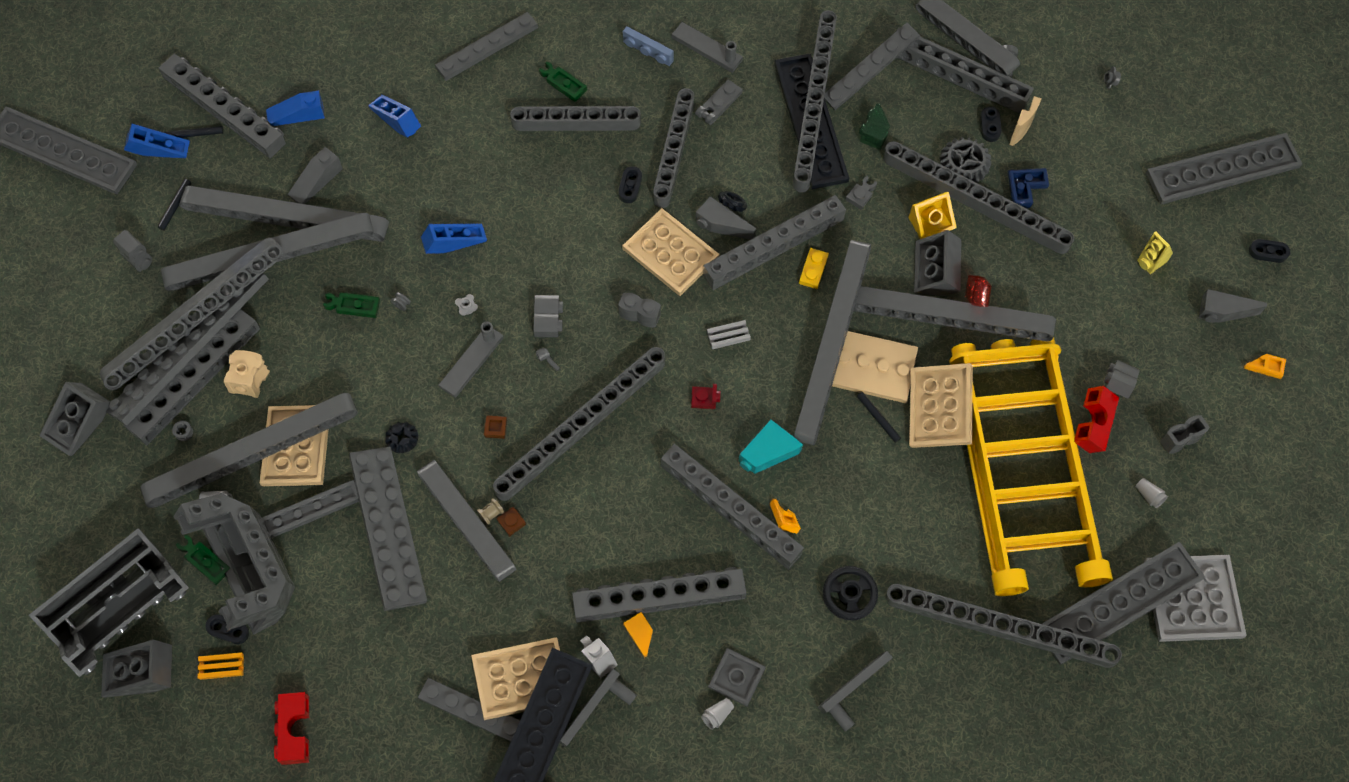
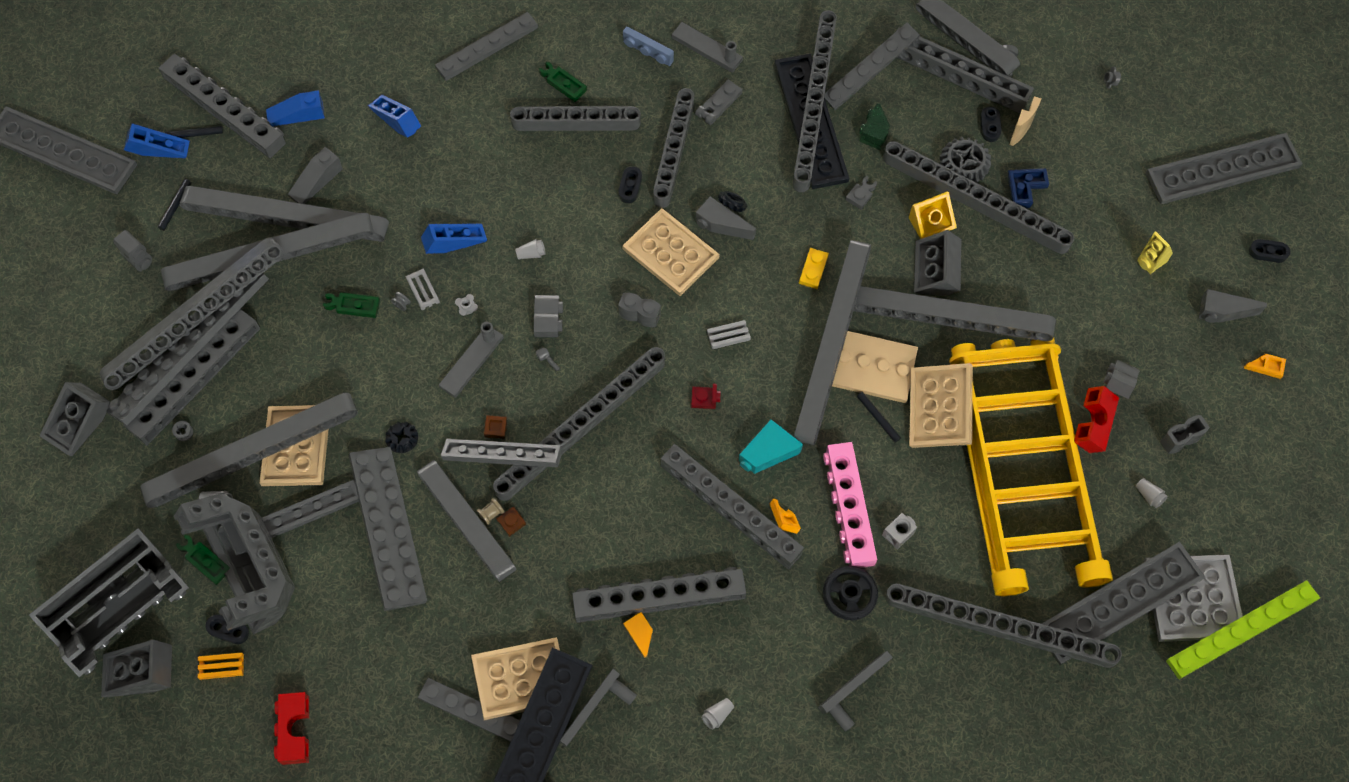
tan piece [224,350,270,398] -> none
light grey brick [580,636,618,678] -> none
dark grey brick [703,195,846,290] -> none
dark grey tile [708,648,766,707] -> none
clear red beam [965,275,992,307] -> none
none -> light grey tile [405,268,440,310]
none -> dark grey plate [441,439,563,467]
none -> light grey cone [516,239,546,259]
none -> bright pink brick [823,442,877,568]
none -> light grey brick [882,513,917,550]
none -> lime plate [1166,580,1320,680]

